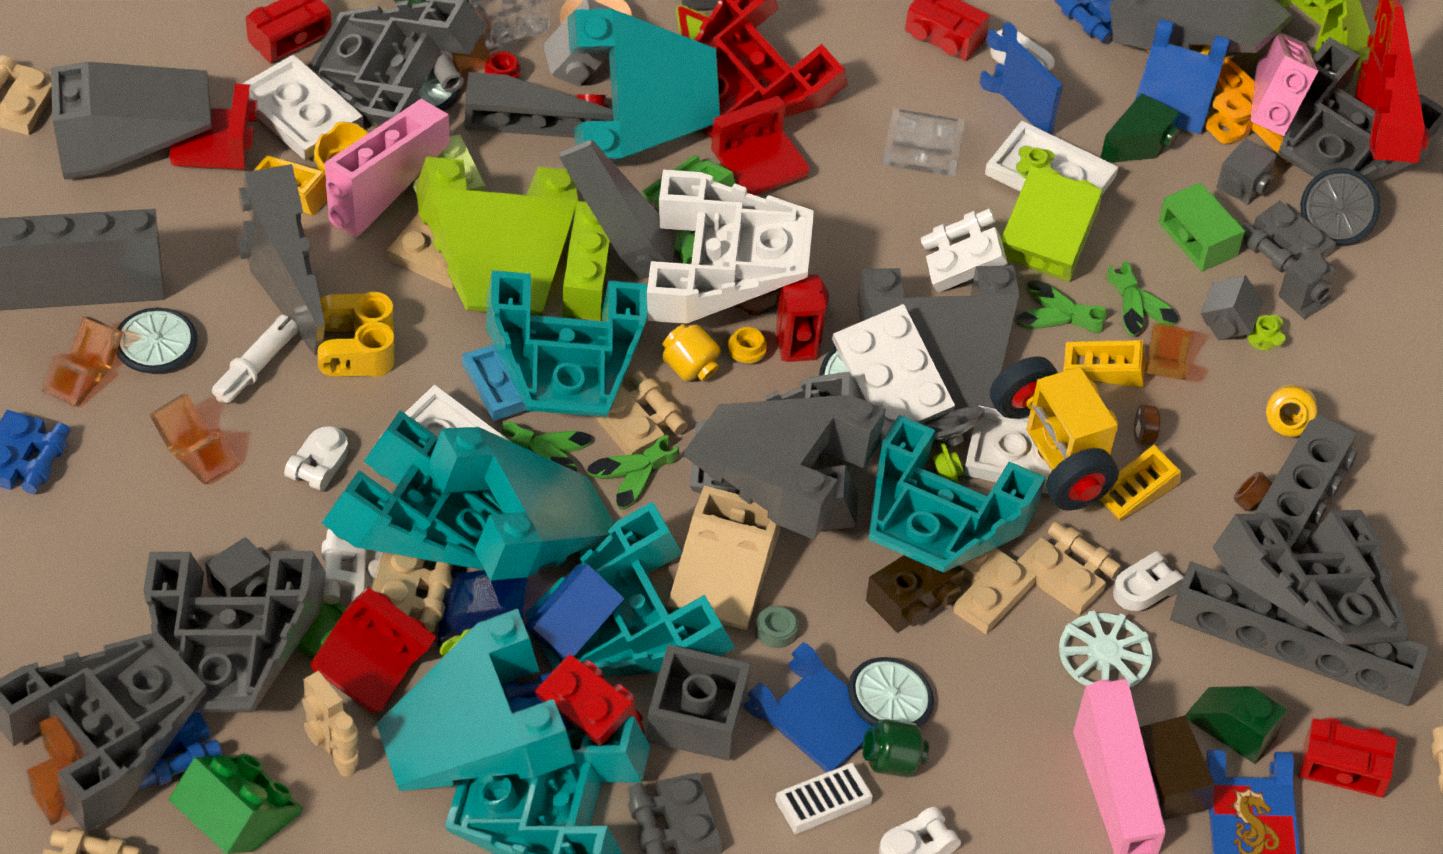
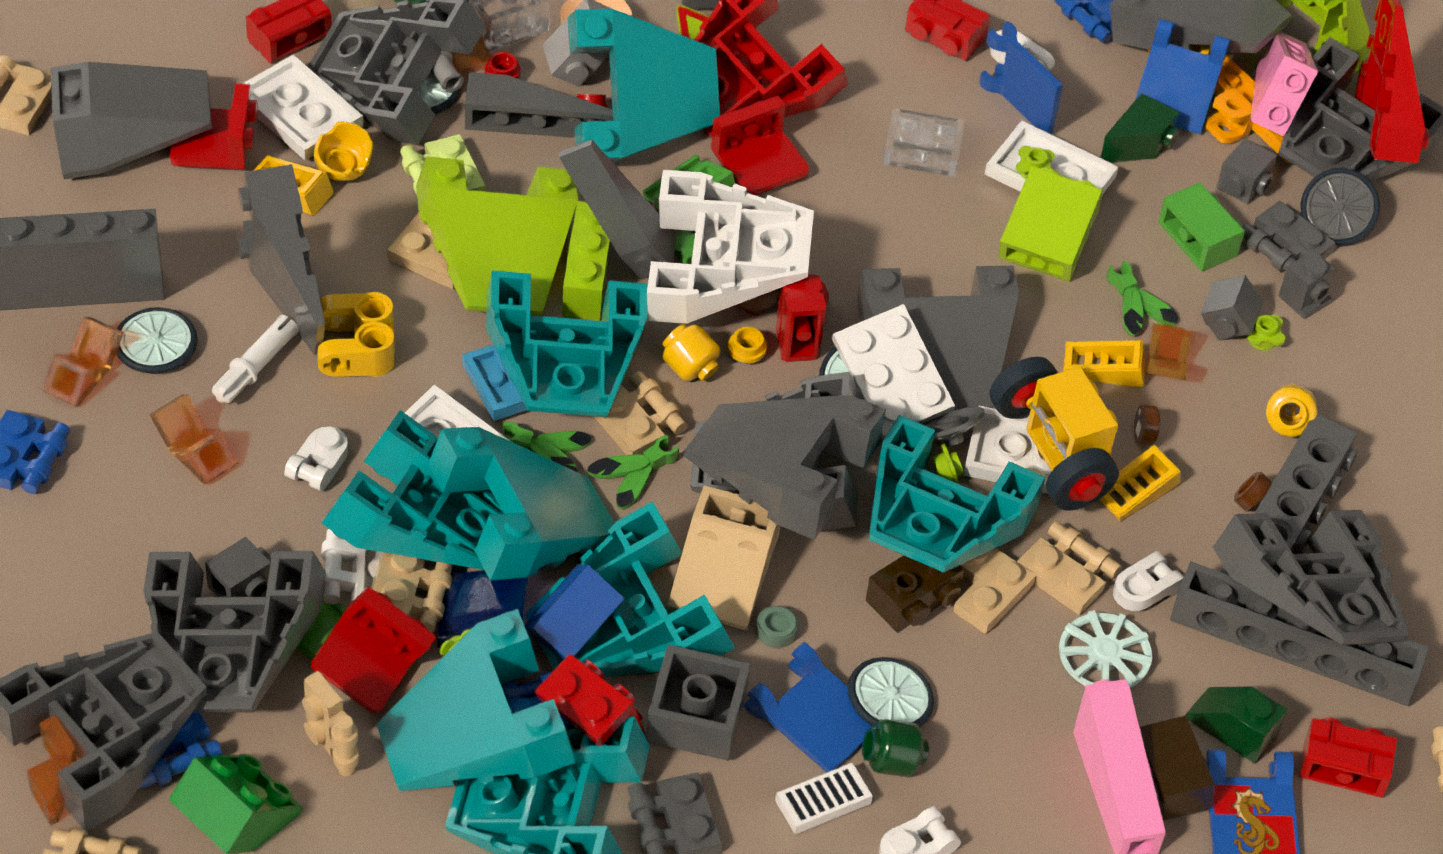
bright pink slope [325,98,450,238] -> none
white plate [921,208,1008,293] -> none
bright green piece [1016,280,1107,333] -> none

